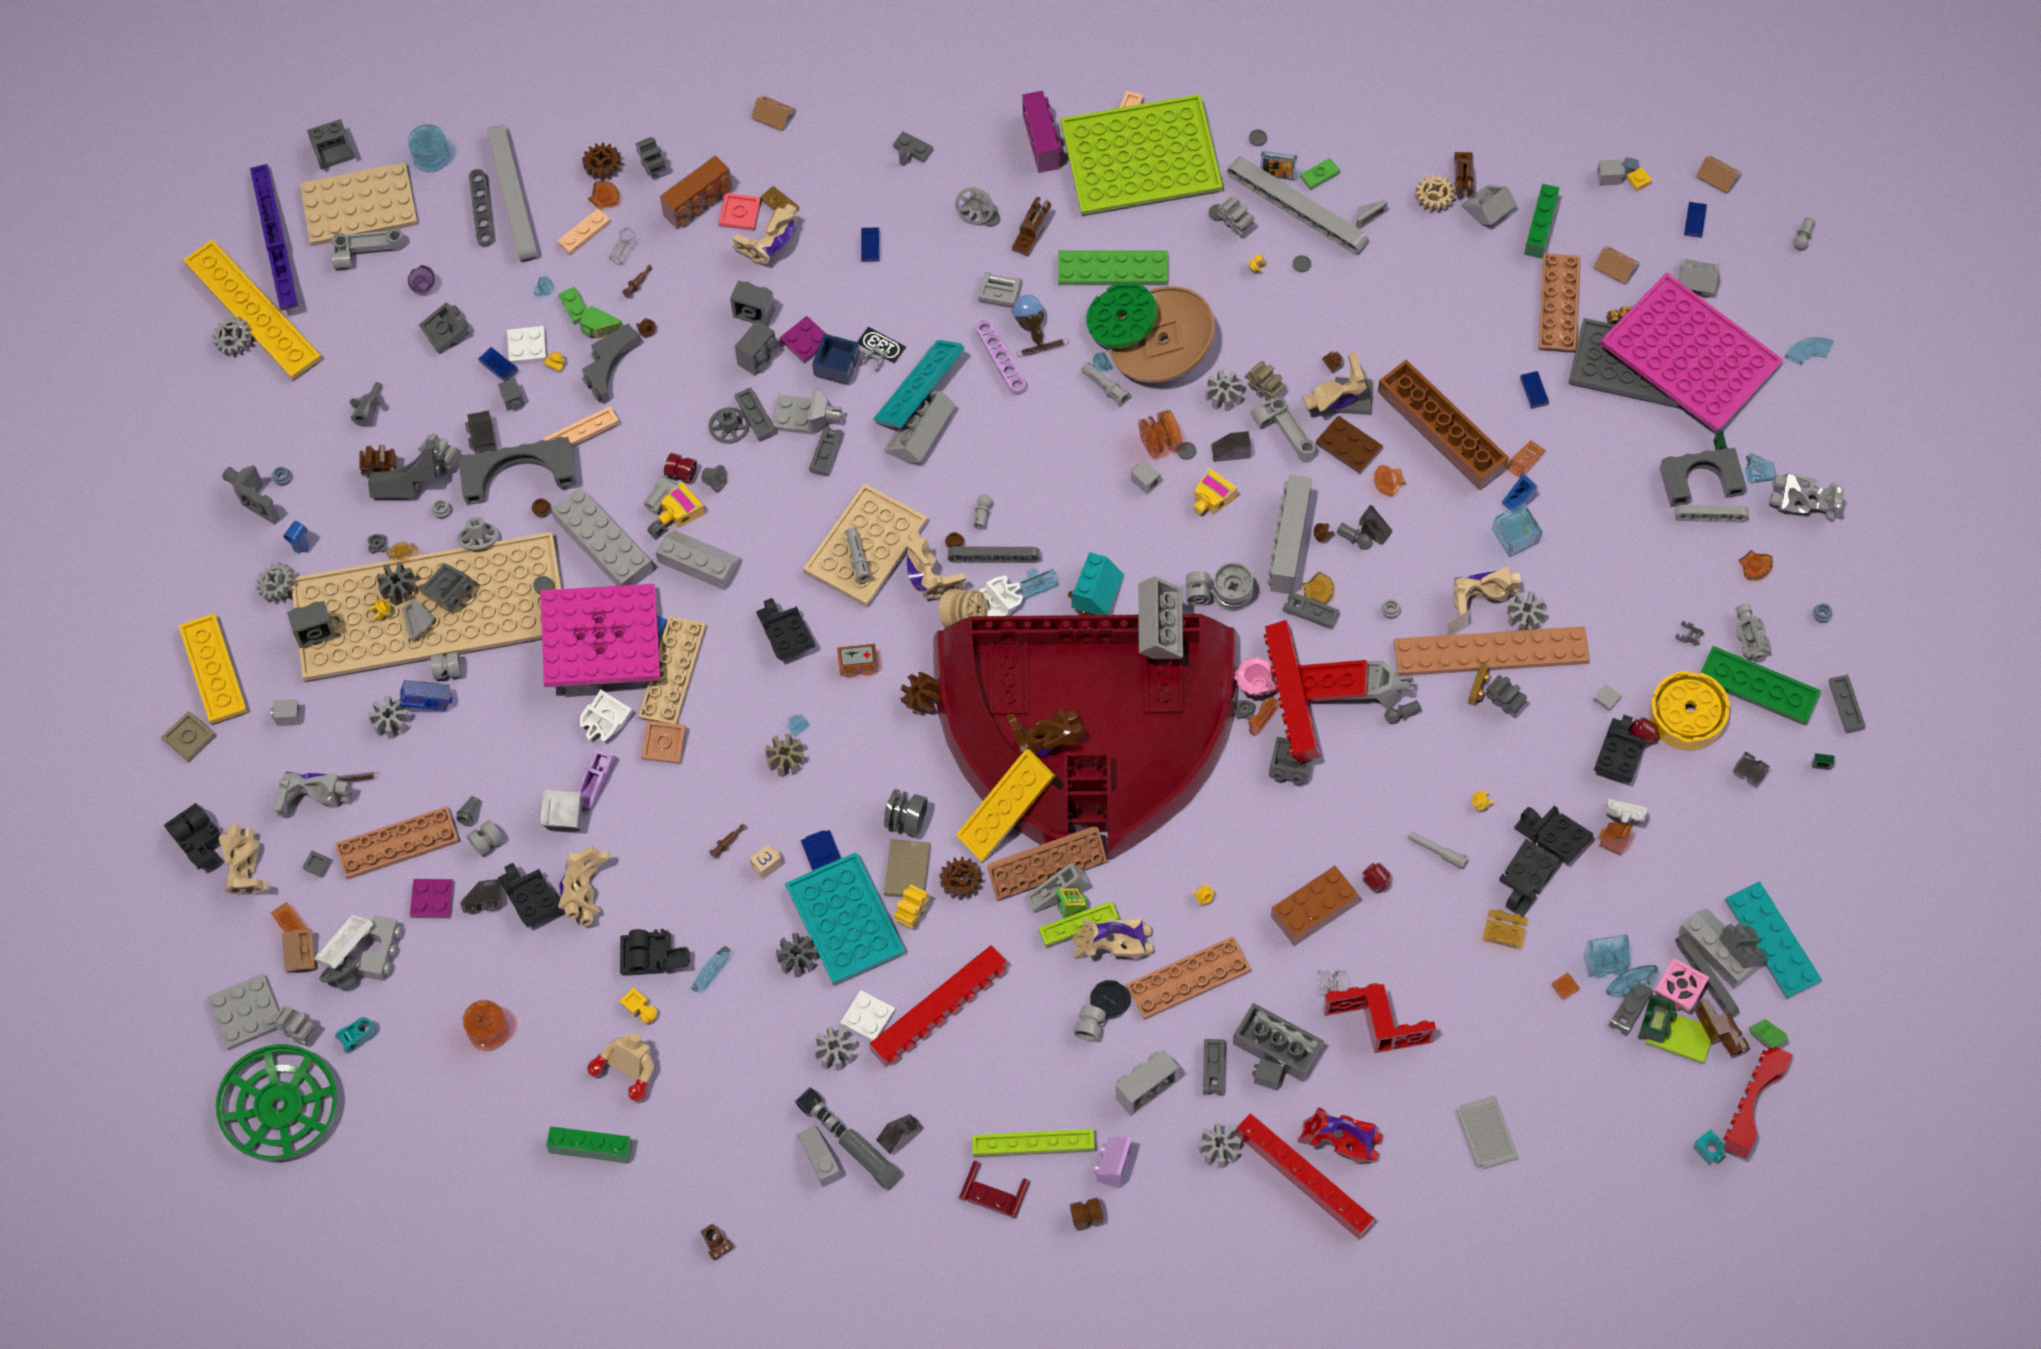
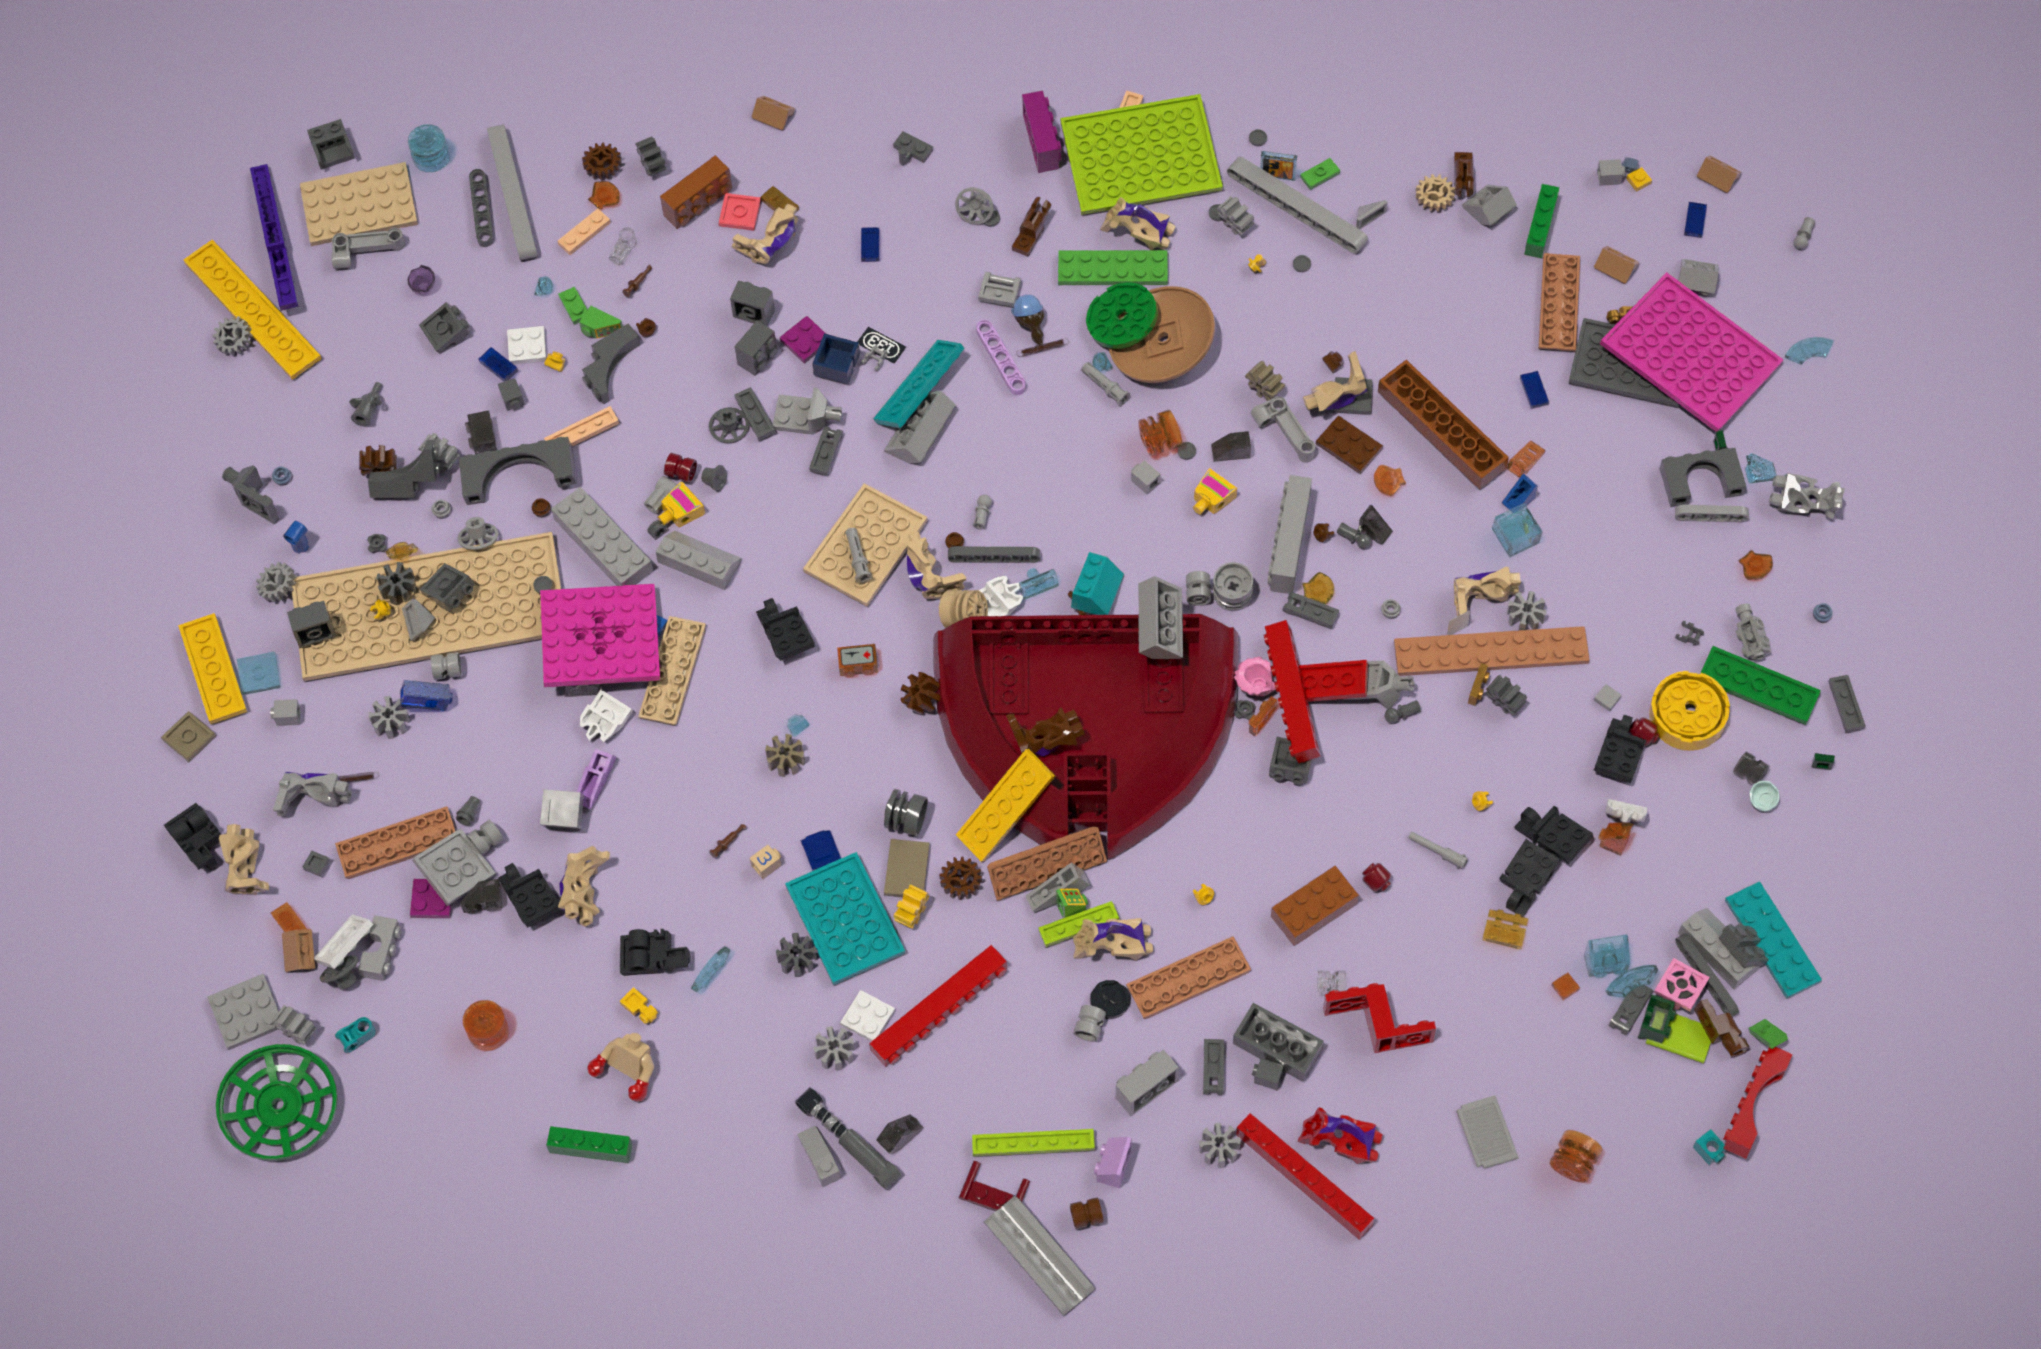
nougat plate [641,720,686,764] -> none
reddish brown plate [700,1223,734,1260] -> none
light grey gear [1206,370,1243,411] -> none
none -> clear light blue tile [237,652,281,695]
none -> light grey plate [412,828,496,906]
none -> light grey plate [983,1196,1095,1316]
none -> tan hips [1100,197,1175,250]
none -> clear orange wheel [1549,1130,1603,1183]
none -> light aqua hair [1749,781,1780,812]

